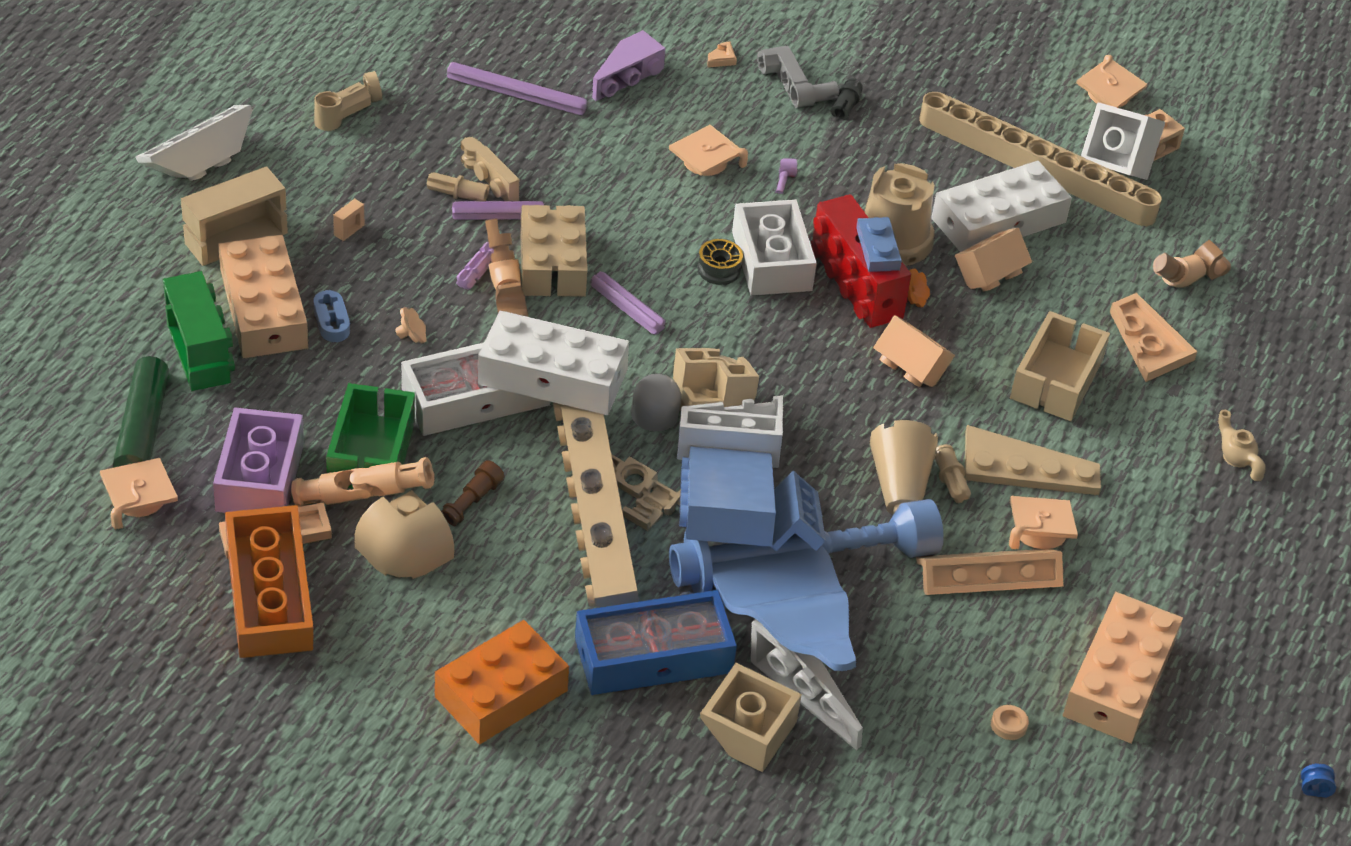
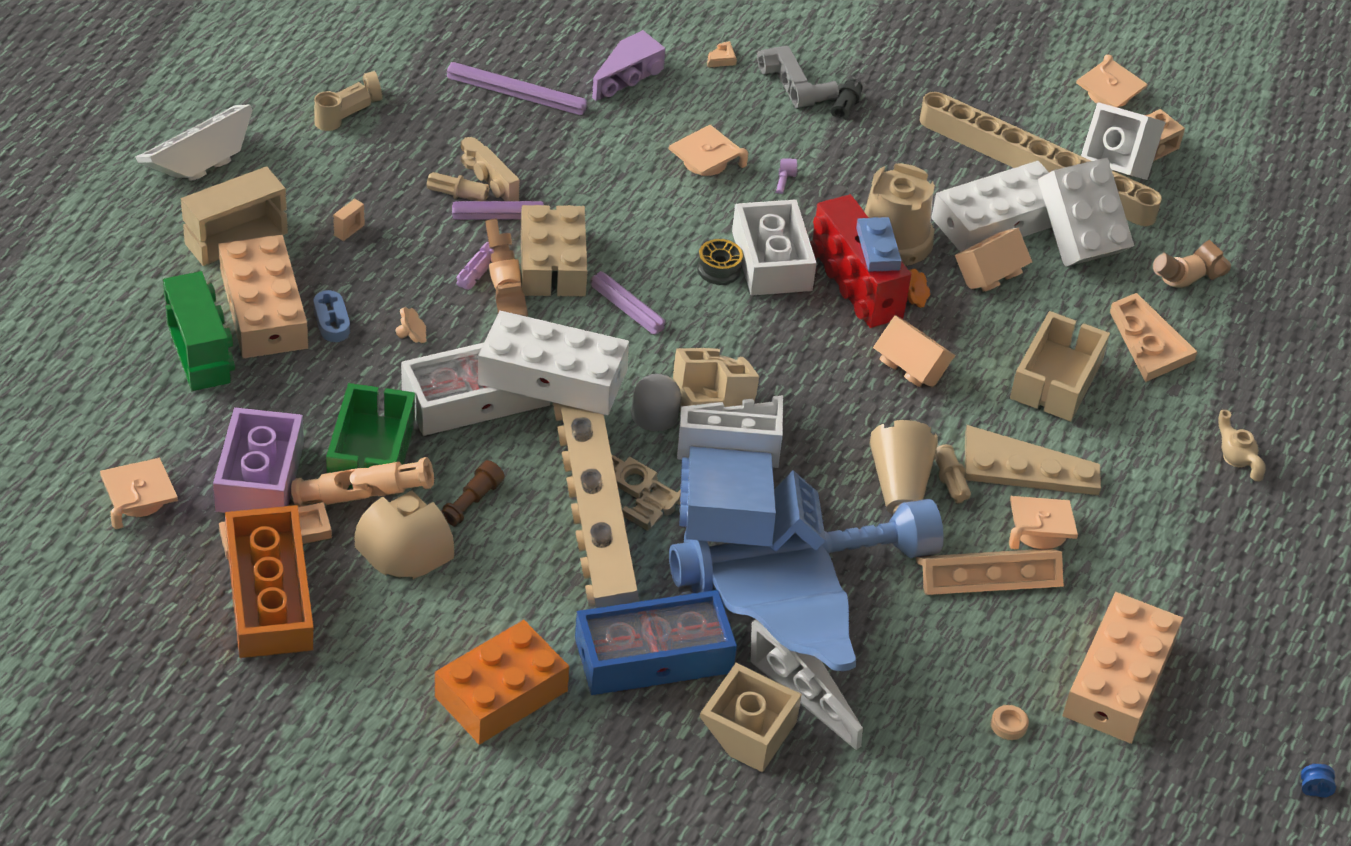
dark green brick [113,356,169,468] -> none
none -> white brick [1038,157,1134,267]

